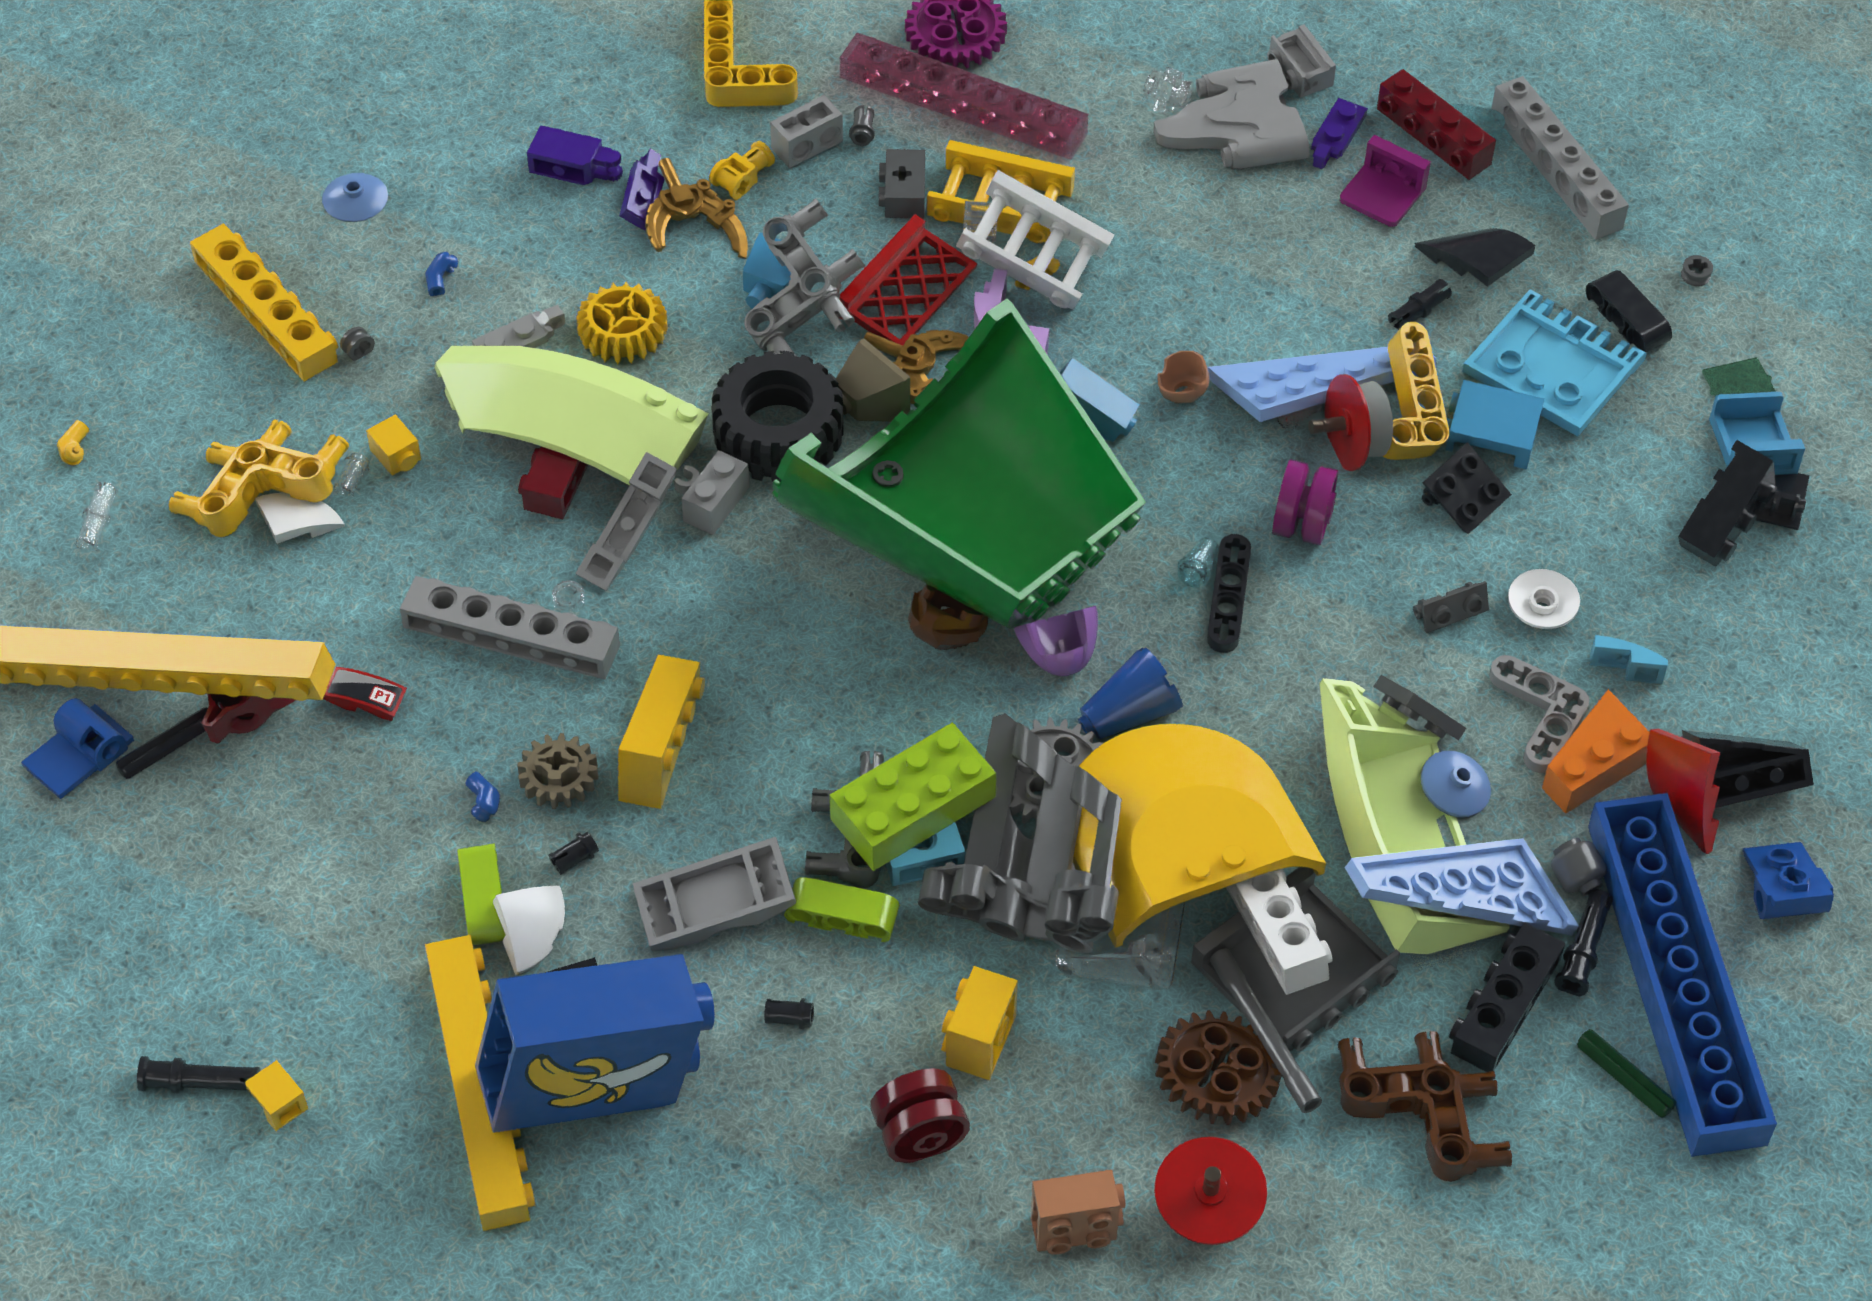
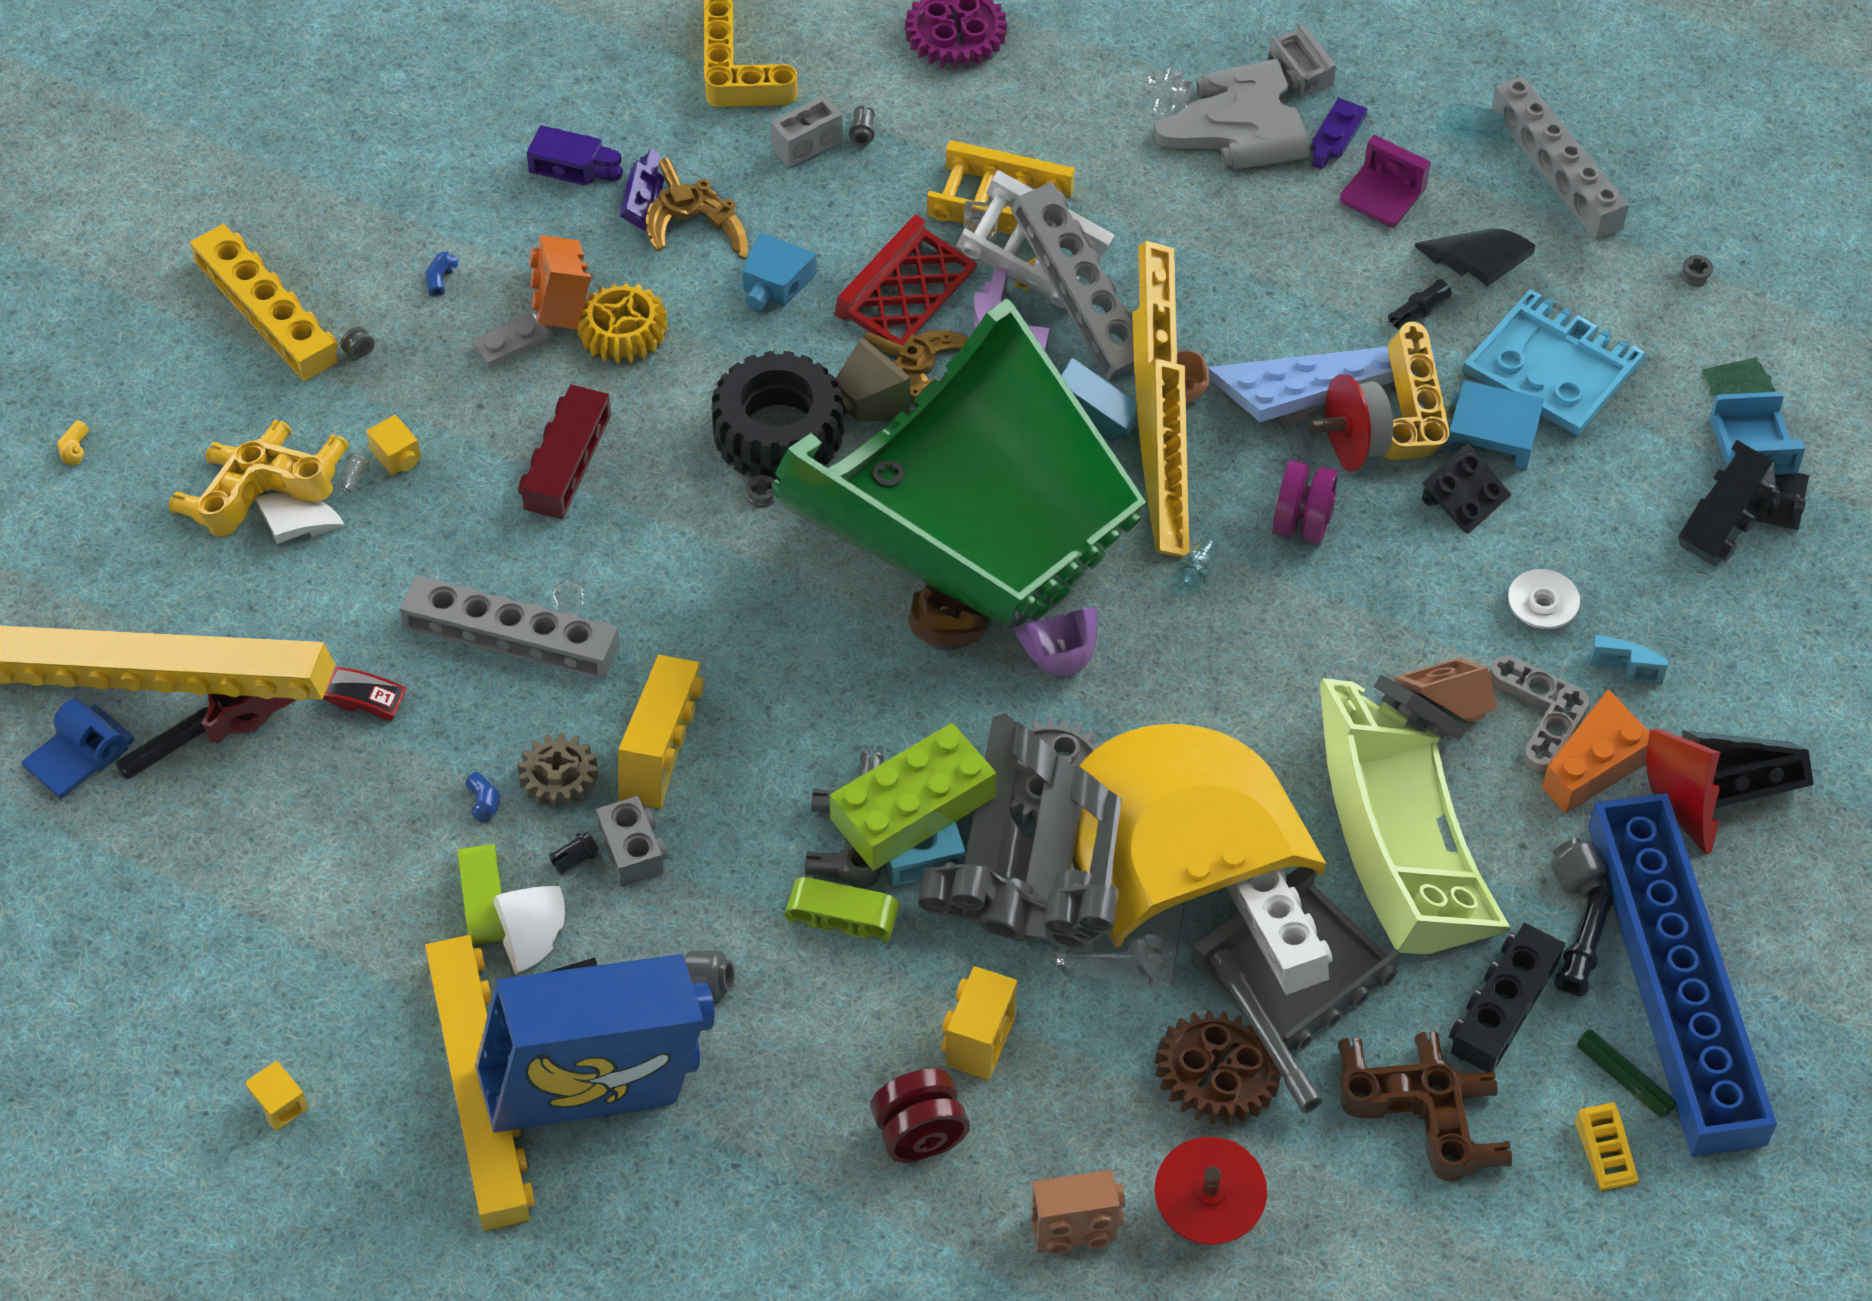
clear pin [75,482,118,551] -> none
black pin [137,1056,260,1093] -> none
medium blue dish [322,173,388,222] -> none
yellowish green slope [434,346,708,485] -> none
light grey slope [575,452,677,591] -> none
light grey slope [633,837,796,951] -> none
light grey brick [674,450,750,535] -> none
yellow connector [709,141,775,200] -> none
light grey pin [744,198,865,357] -> none
black pin [764,998,814,1029] -> none
clear pink brick [840,33,1089,160] -> none
dark grey brick [879,149,925,218] -> none
blue cone [1078,648,1183,740] -> none
black beam [1207,534,1251,653] -> none
light blue wing [1345,838,1579,936] -> none
dark red brick [1377,69,1496,180] -> none
dark grey hinge [1413,581,1489,633] -> none
medium blue dish [1420,751,1491,818] -> none
black beam [1585,270,1672,352] -> none
blue piece [1743,842,1834,919] -> none
none -> orange wedge [529,235,591,329]
none -> light grey brick [596,796,668,886]
none -> dark grey head [684,951,735,1000]
none -> dark grey bush [746,475,776,508]
none -> light grey brick [1011,182,1134,381]
none -> yellow slope [1132,240,1190,558]
none -> nougat slope [1394,657,1497,722]
none -> yellow slope [1575,1102,1639,1192]

